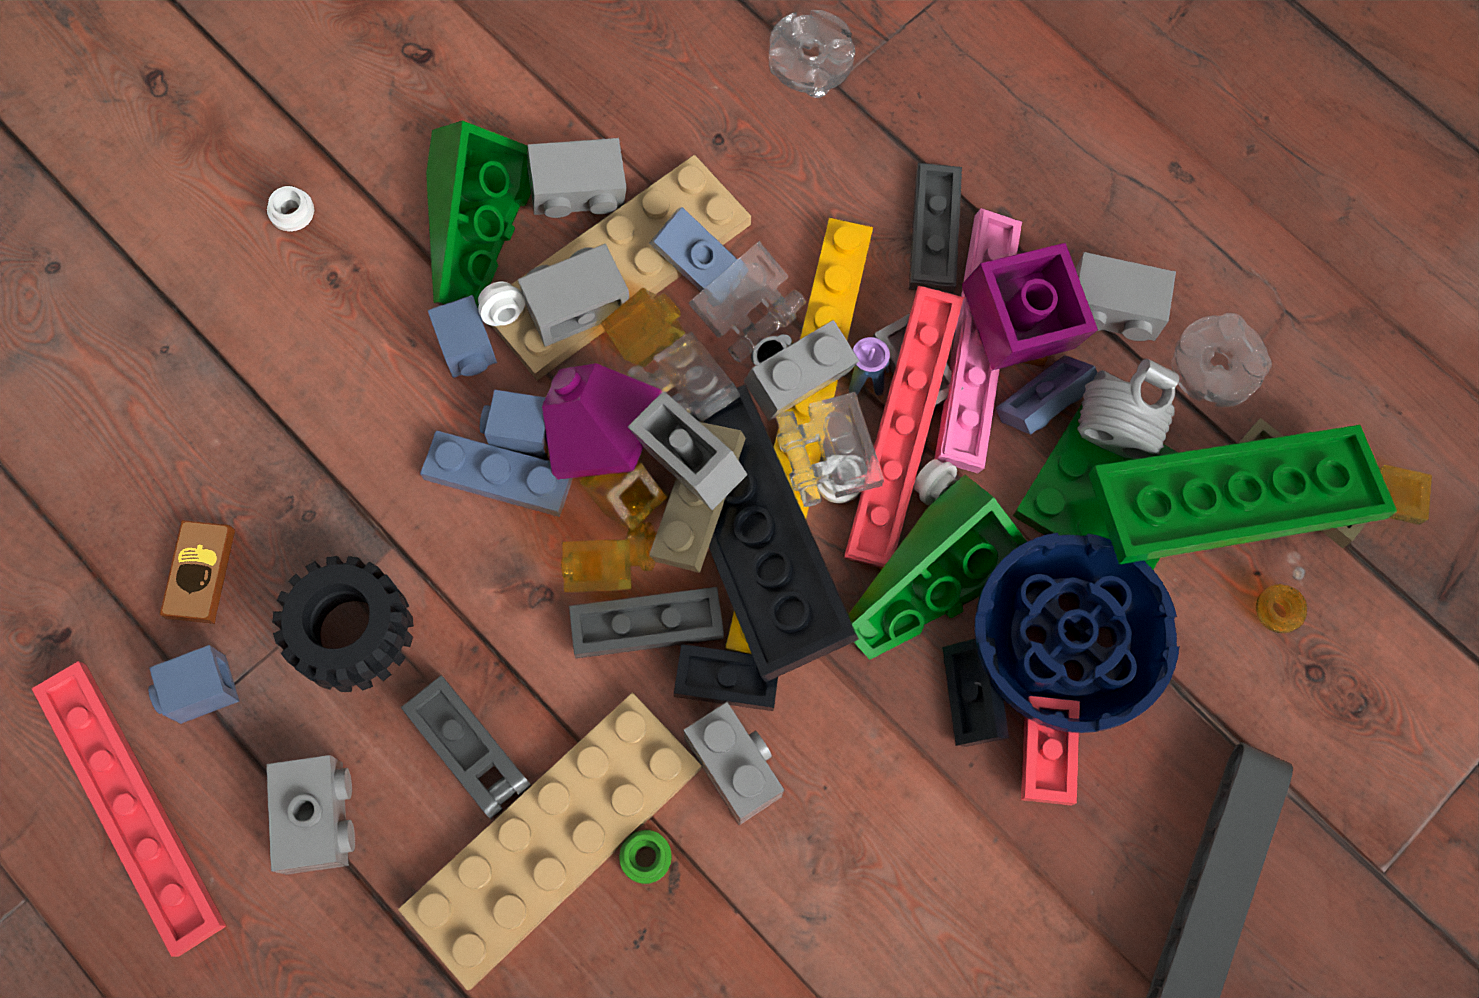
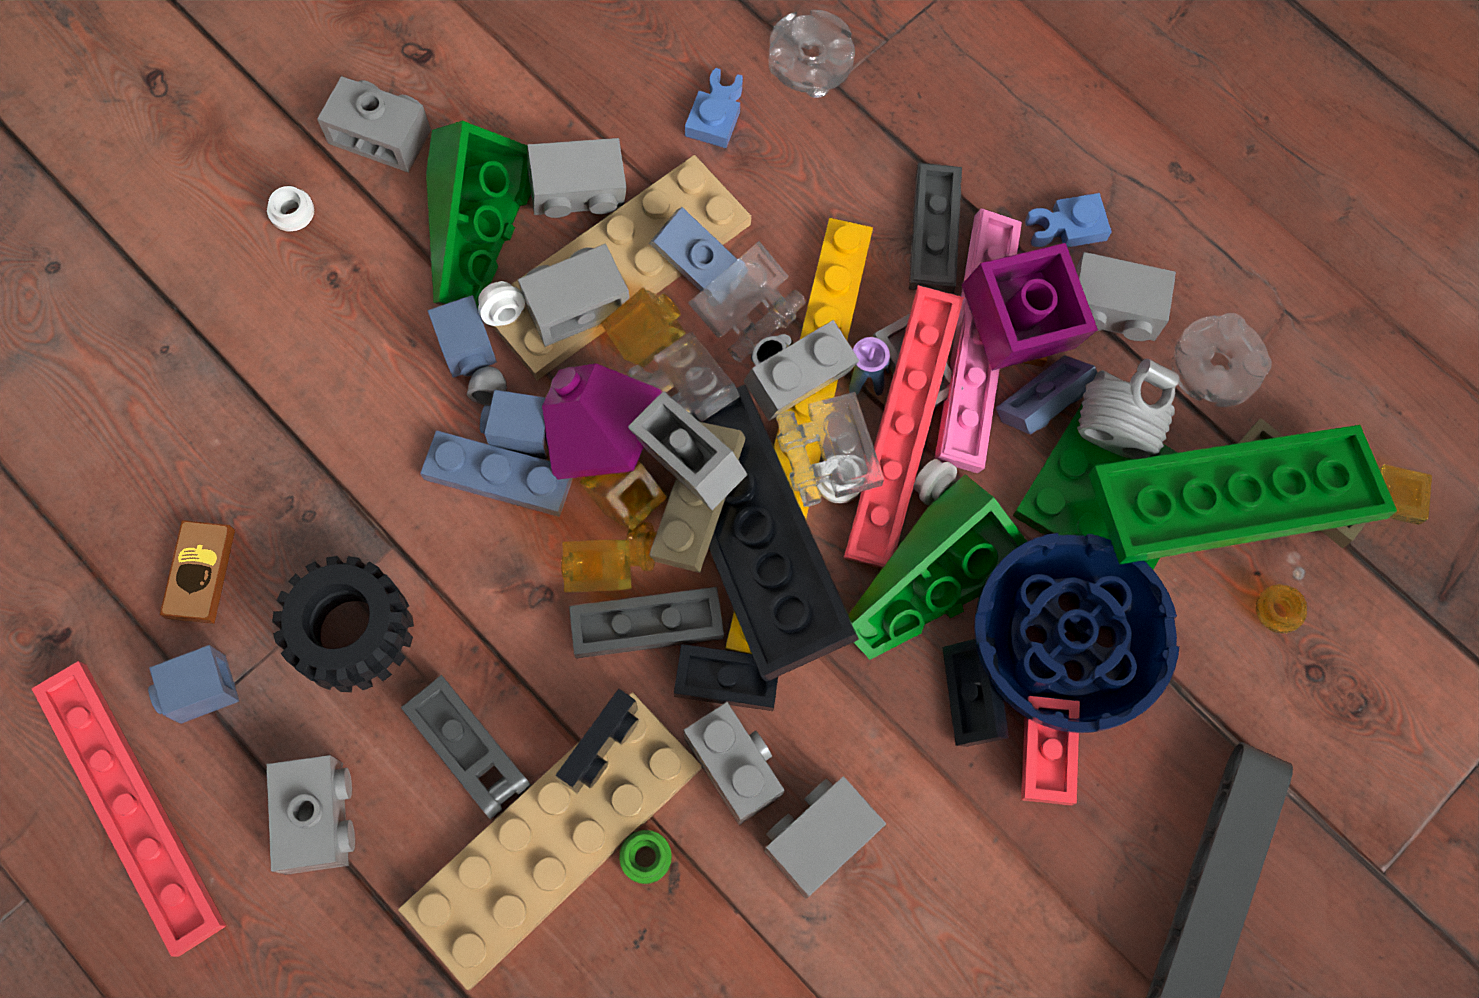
none -> light grey brick [317,76,431,173]
none -> light grey hinge [467,366,507,406]
none -> black plate [555,689,639,794]
none -> medium blue plate [685,68,743,148]
none -> light grey brick [764,776,886,899]
none -> medium blue plate [1025,193,1112,247]

